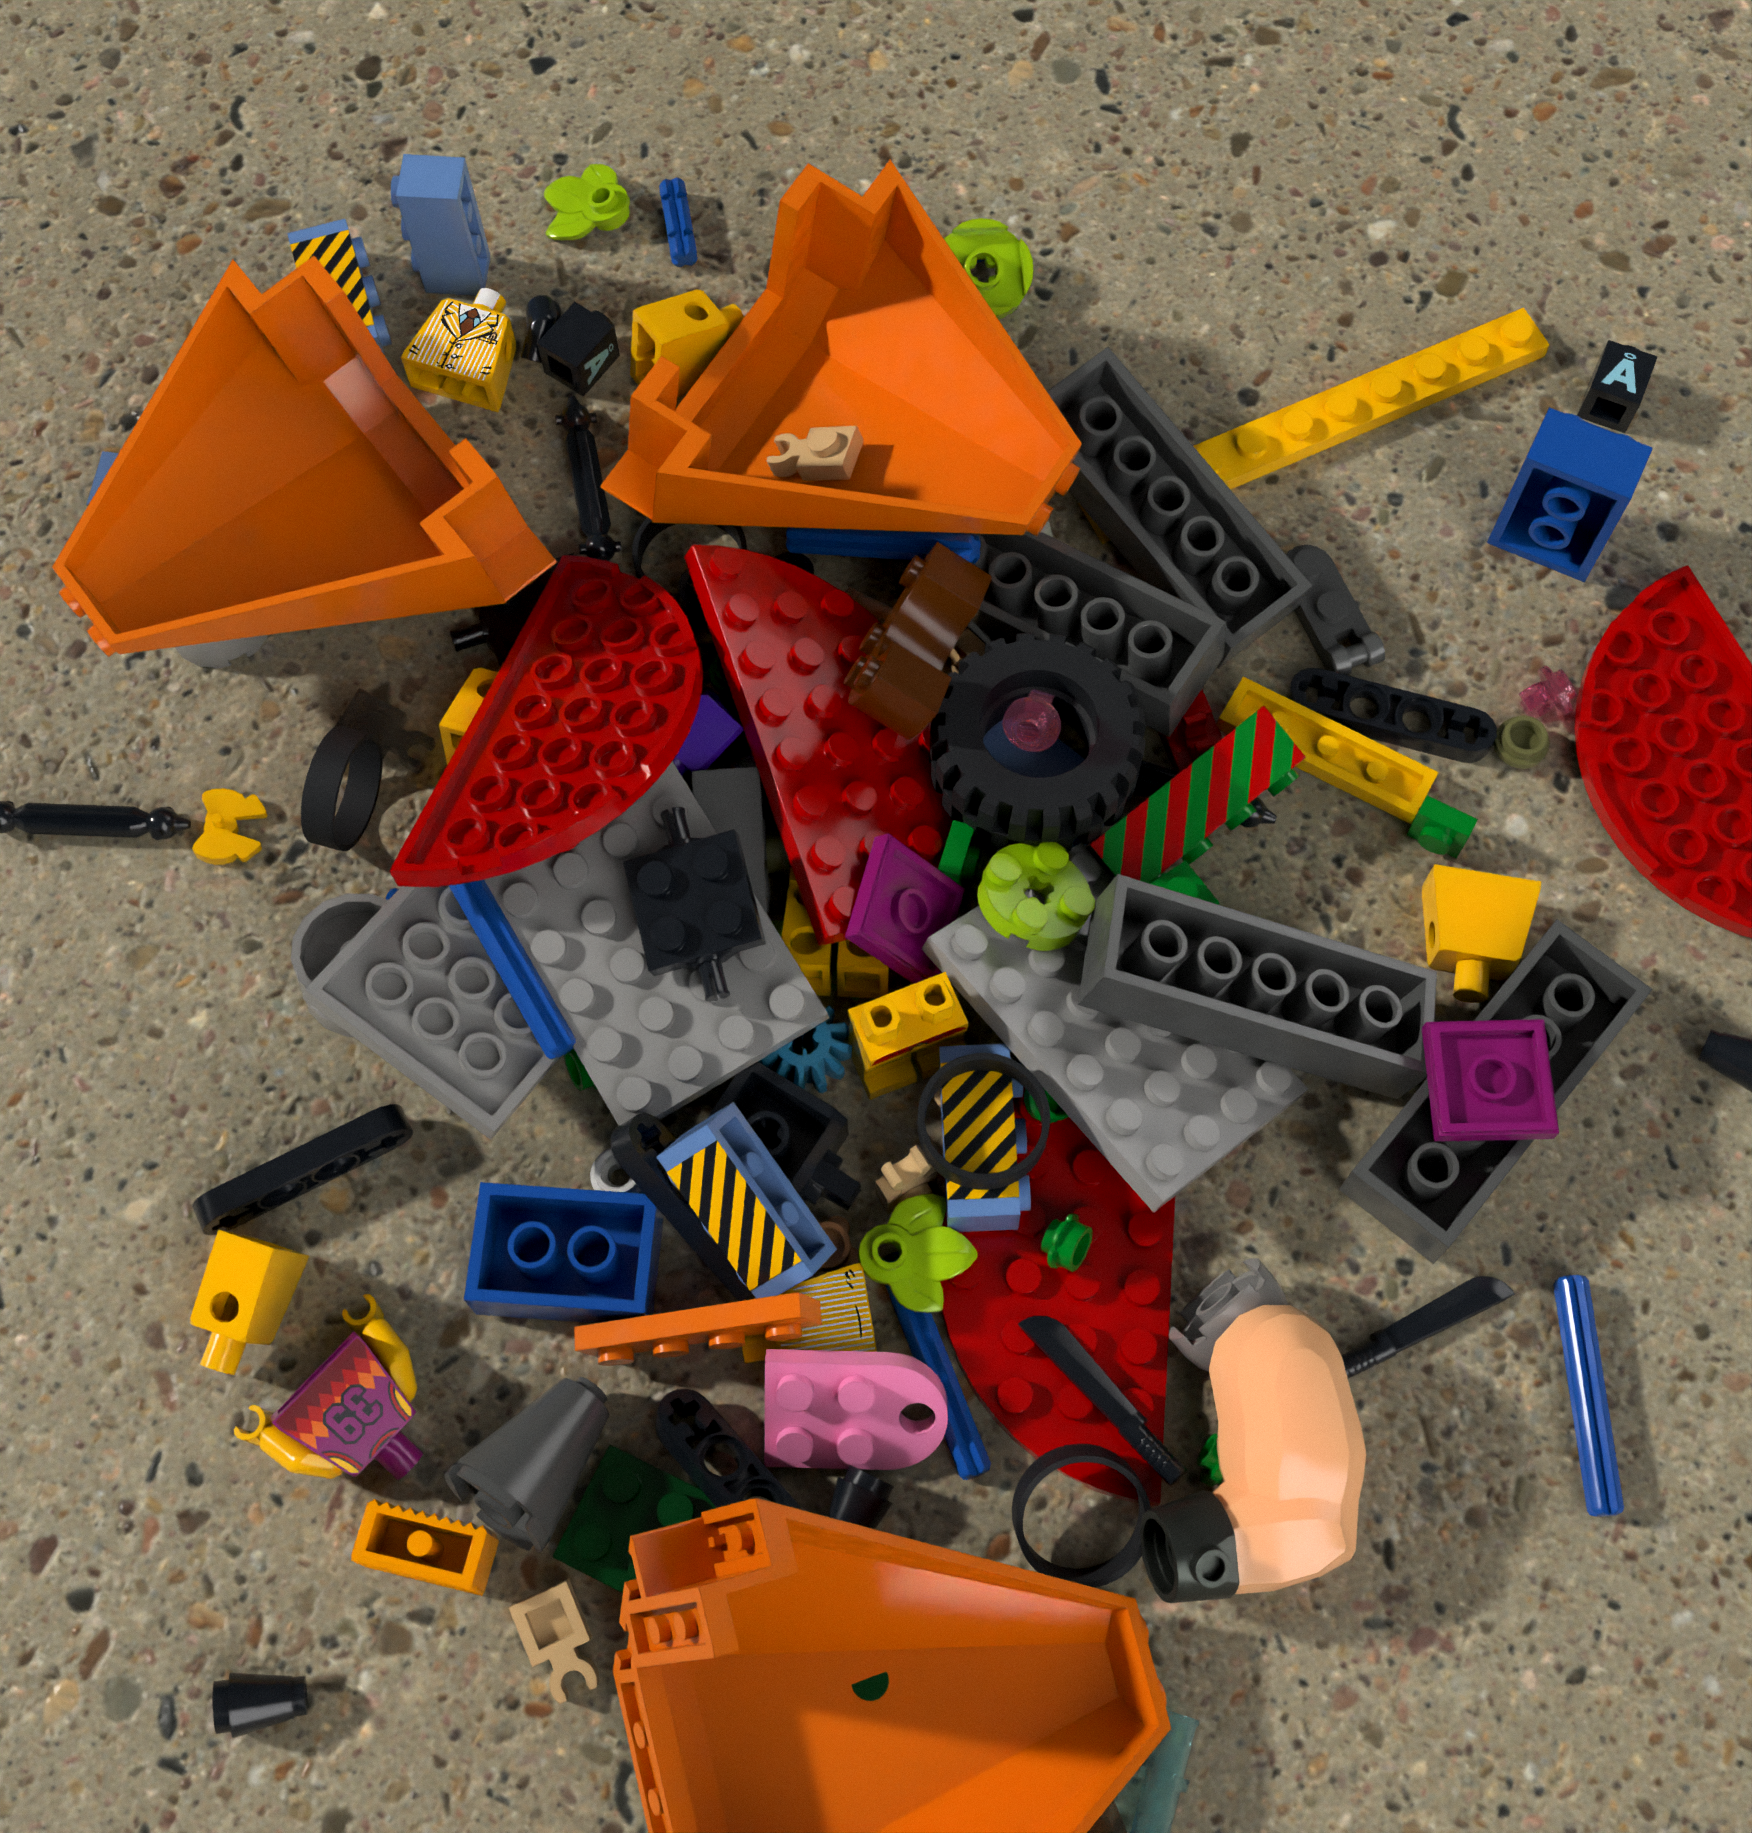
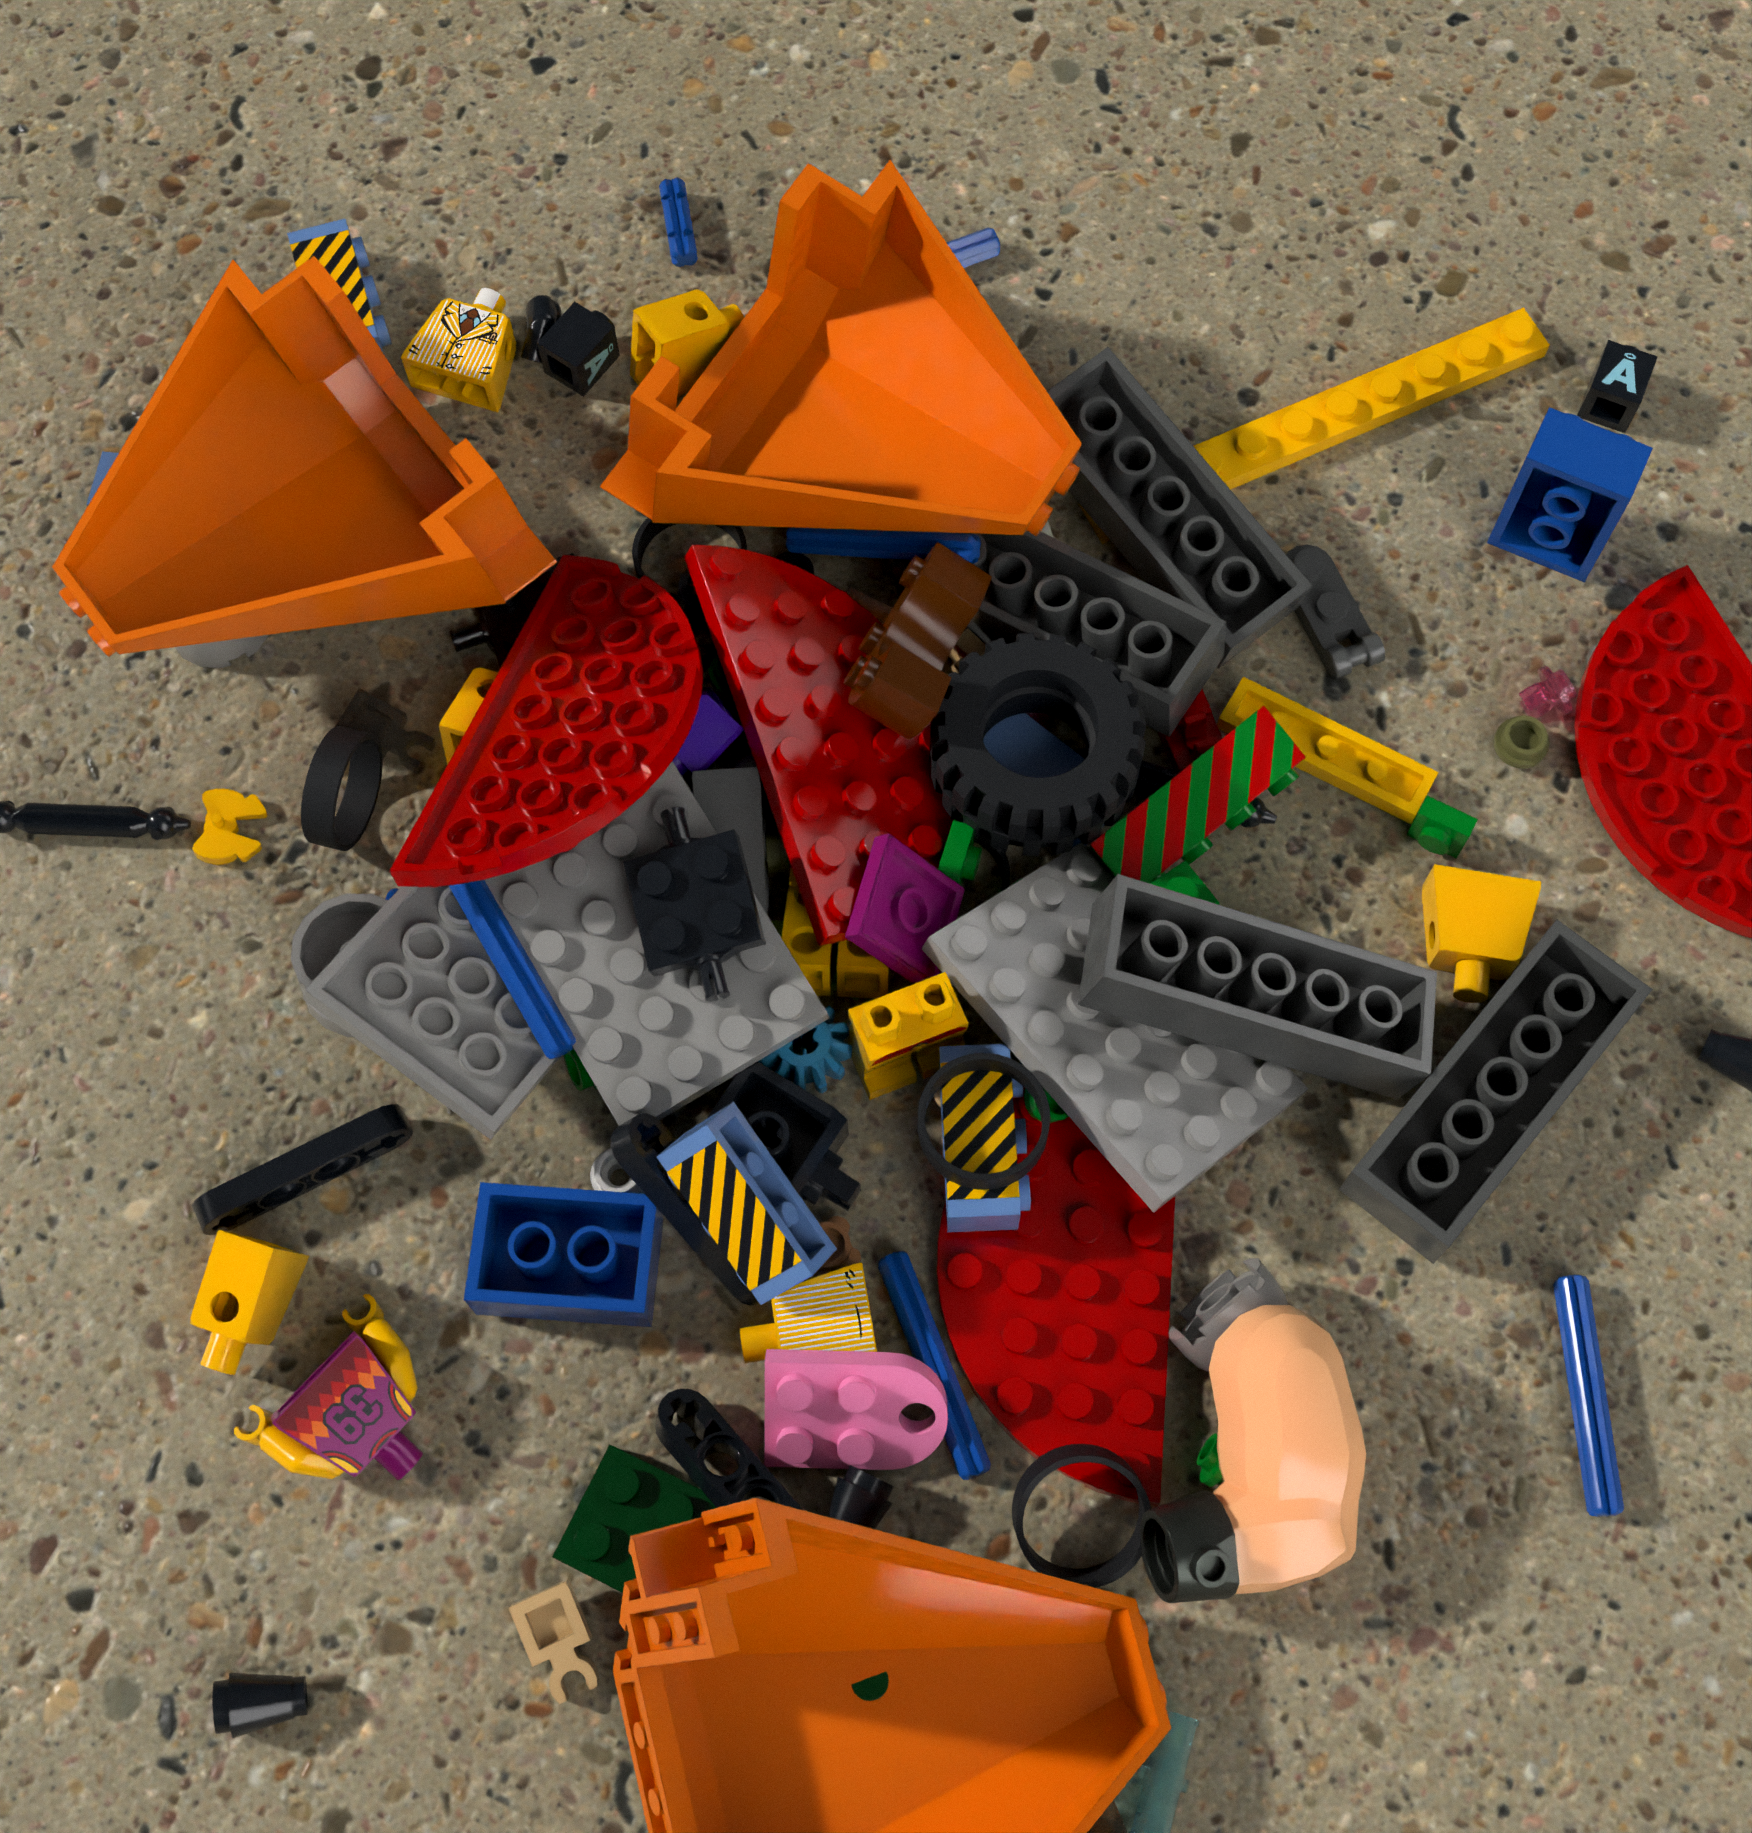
light orange brick [351,1499,499,1596] -> none
medium blue brick [391,154,491,296] -> none
dark grey cone [445,1377,609,1553] -> none
lime plate [544,164,630,241] -> none
black wheel [555,396,621,561] -> none
orange plate [574,1292,822,1366] -> none
tan plate [766,426,864,481] -> none
lime plate [858,1194,978,1313] -> none
tan plate [875,1145,937,1214] -> none
lime plate [944,218,1033,320] -> none
lime plate [977,842,1095,951] -> none
clear pink plate [1003,689,1061,752] -> none
black piece [1018,1316,1187,1486] -> none
green plate [1041,1213,1093,1272] -> none
black beam [1286,668,1497,763] -> none
black piece [1341,1276,1515,1378] -> none
magenta plate [1422,1019,1559,1142] -> none

